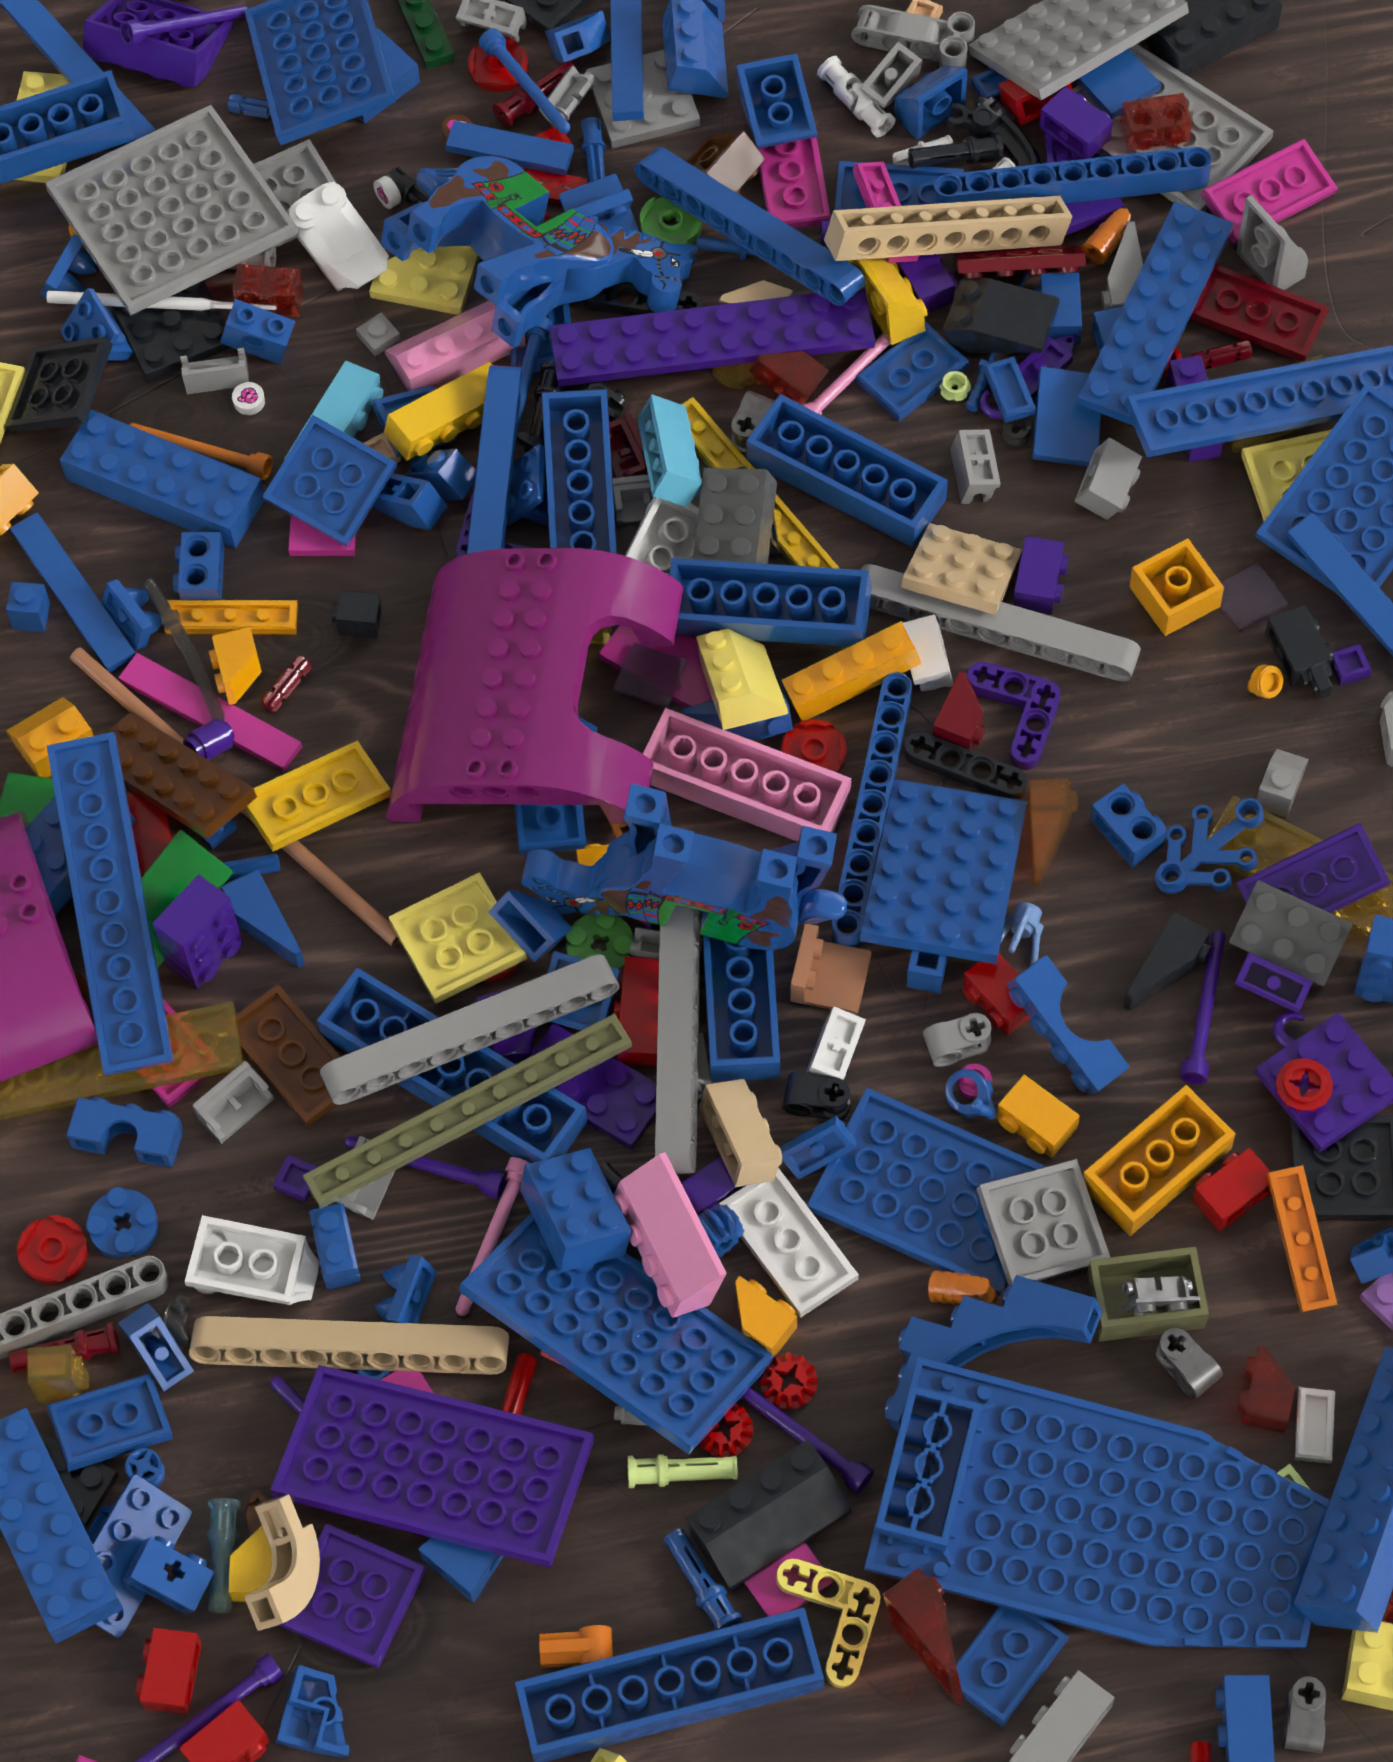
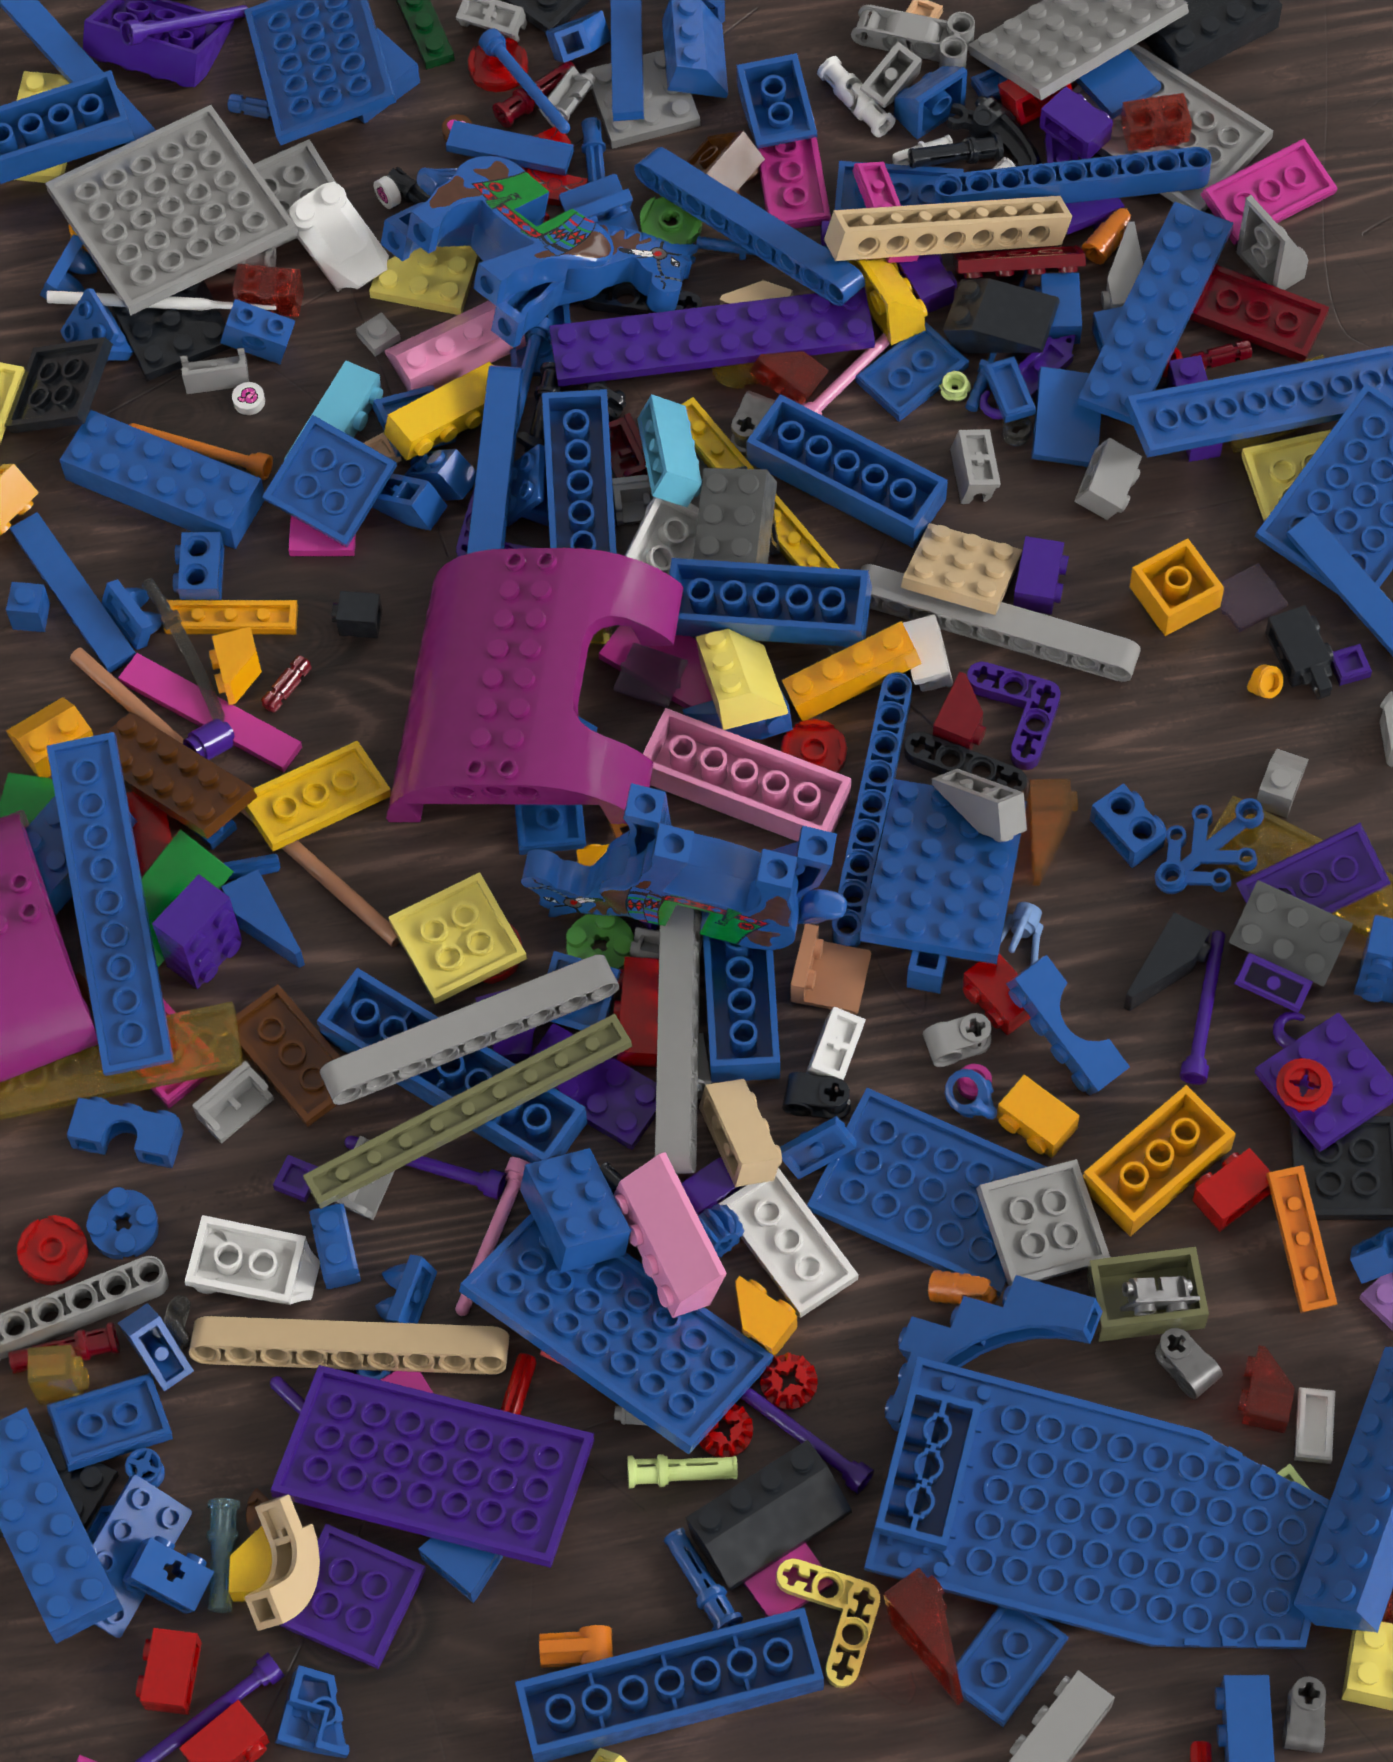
blue slope [488,889,573,962] -> none
none -> light grey slope [932,769,1027,842]

